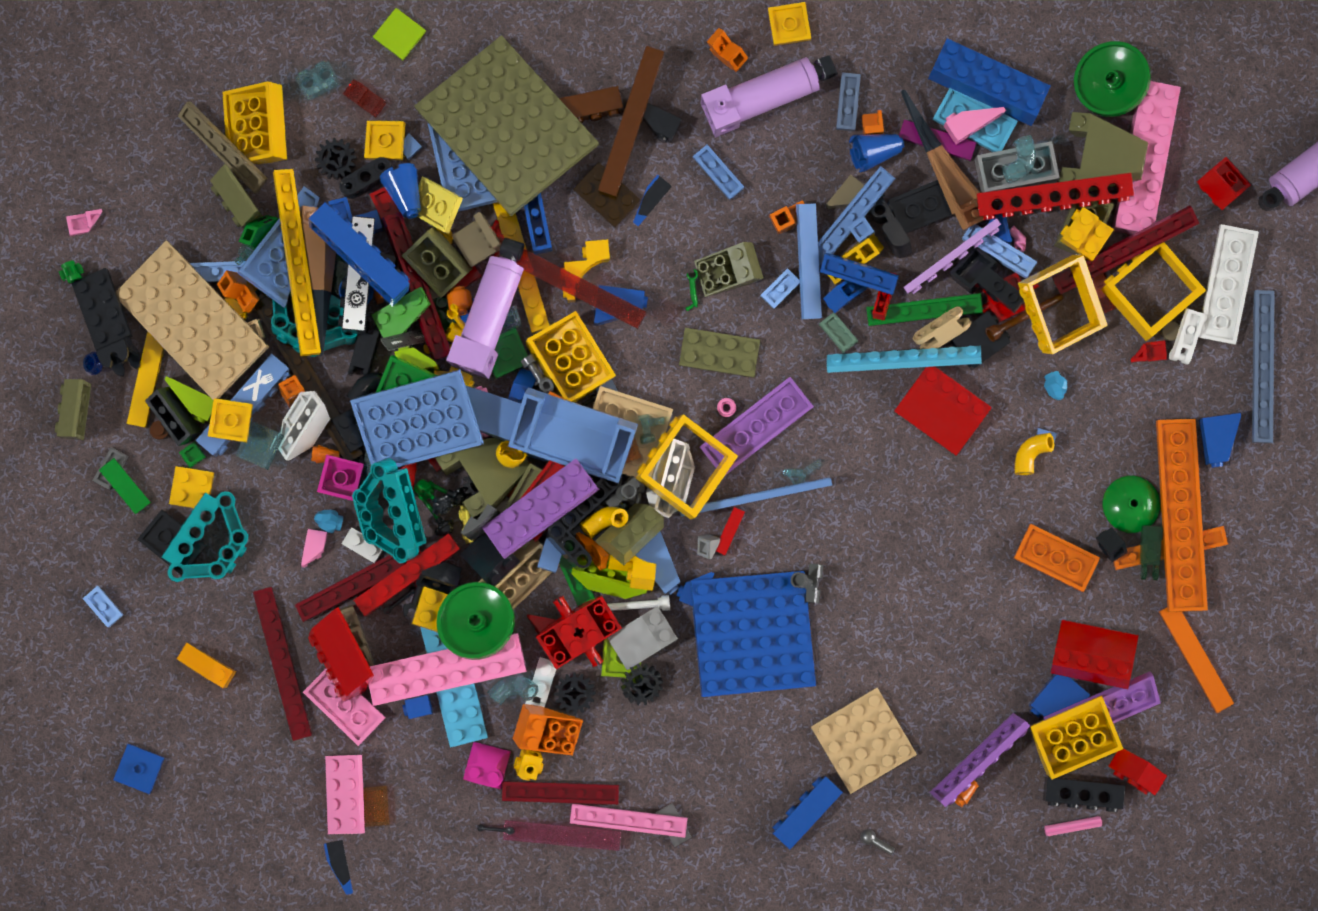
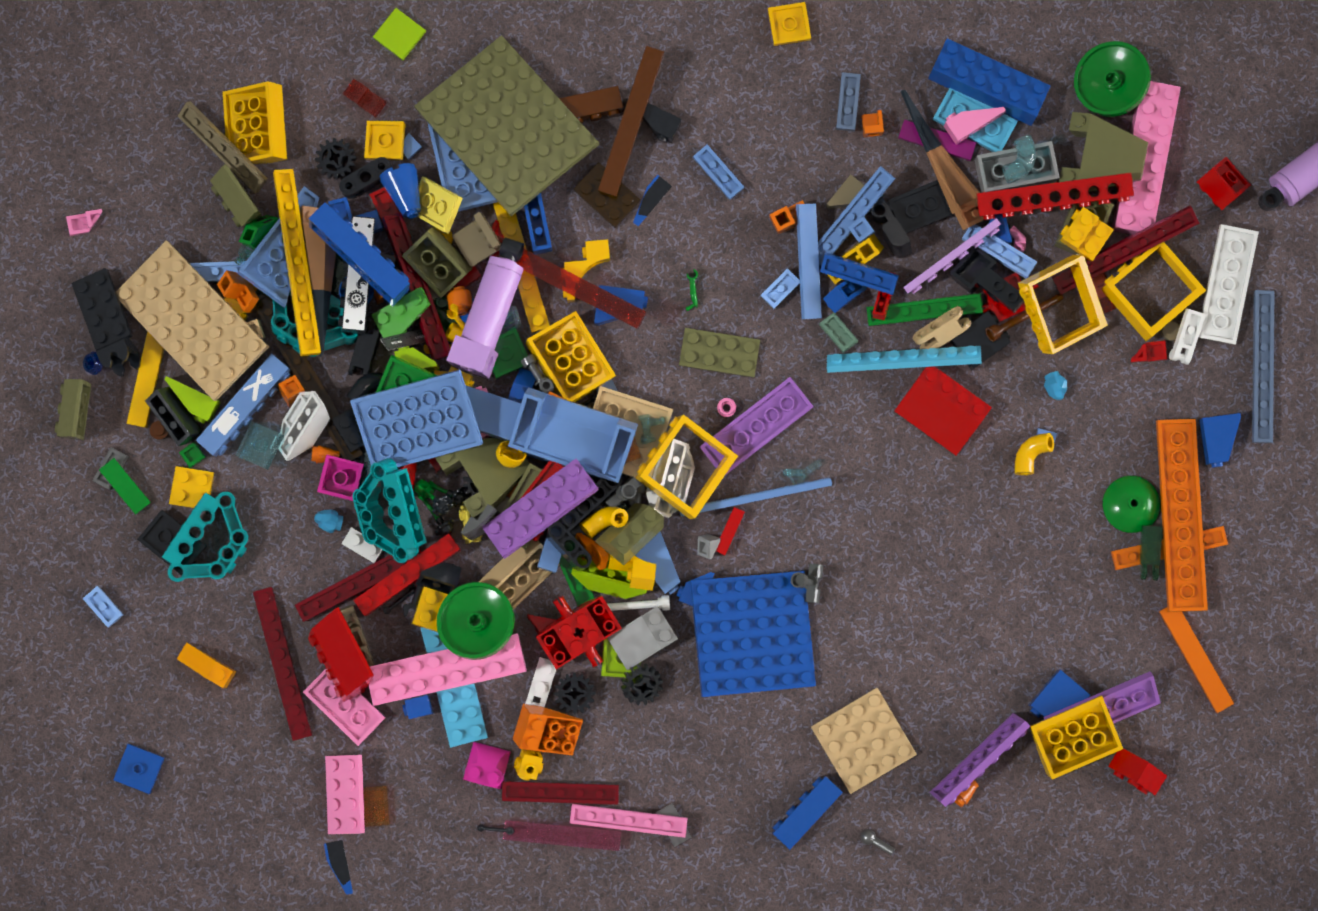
green gear [58,260,84,284] -> none
yellow plate [208,398,253,443] -> none
clear light blue brick [295,61,341,102] -> none
bright pink slope [301,529,327,568] -> none
black brick [460,533,520,586] -> none
clear light blue cylinder [487,676,538,706] -> none
olive slope [694,242,764,297] -> none
lavender piece [701,56,838,137] -> none
orange brick [707,28,748,72] -> none
blue cone [849,134,904,173] -> none
orange plate [1013,524,1100,592] -> none
black brick [1043,777,1125,812] -> none
bright pink axle [1044,816,1102,836] -> none
red slope [1051,620,1139,689] -> none
black brick [1096,527,1128,562] -> none

